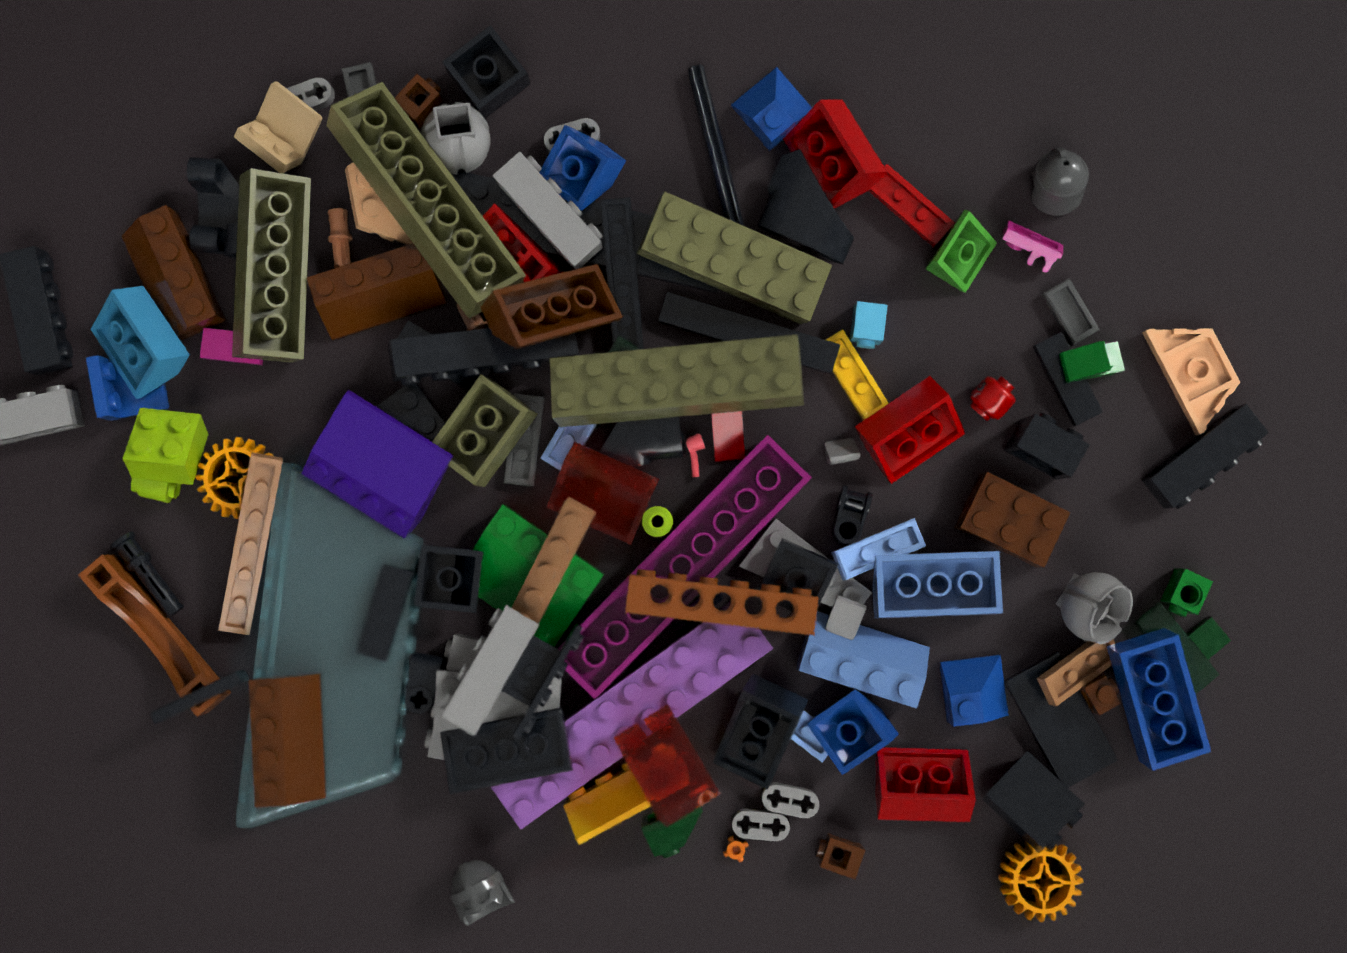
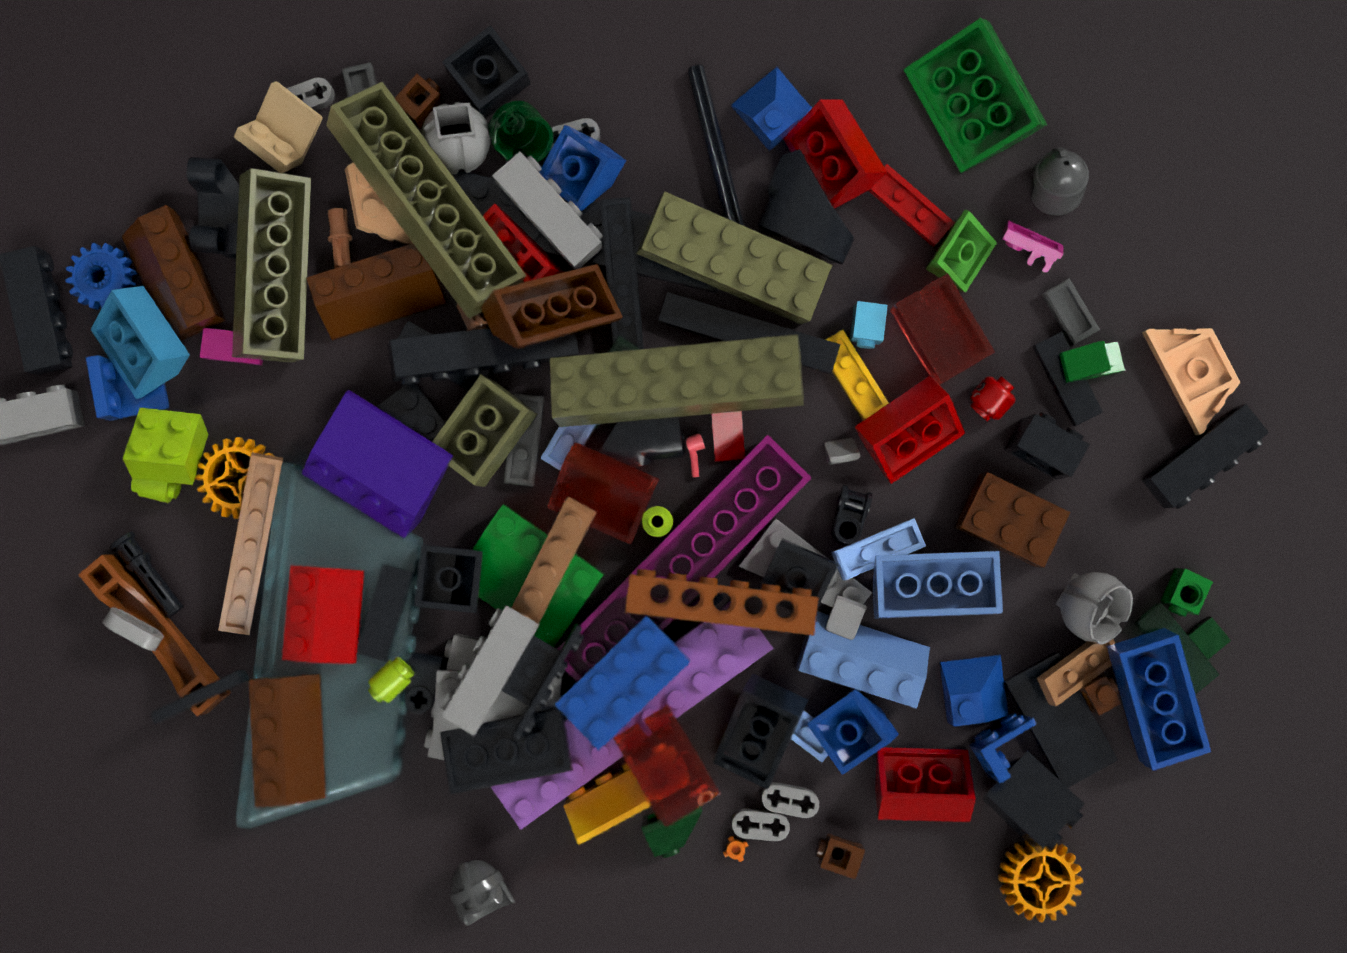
none -> blue gear [65,243,137,310]
none -> light grey beam [103,607,164,651]
none -> red slope [282,565,364,664]
none -> lime brick [368,657,415,703]
none -> dark green helmet [488,101,553,162]
none -> blue brick [555,615,691,751]
none -> clear red piece [890,273,995,385]
none -> green slope [903,18,1047,173]
none -> blue bracket [969,713,1037,783]

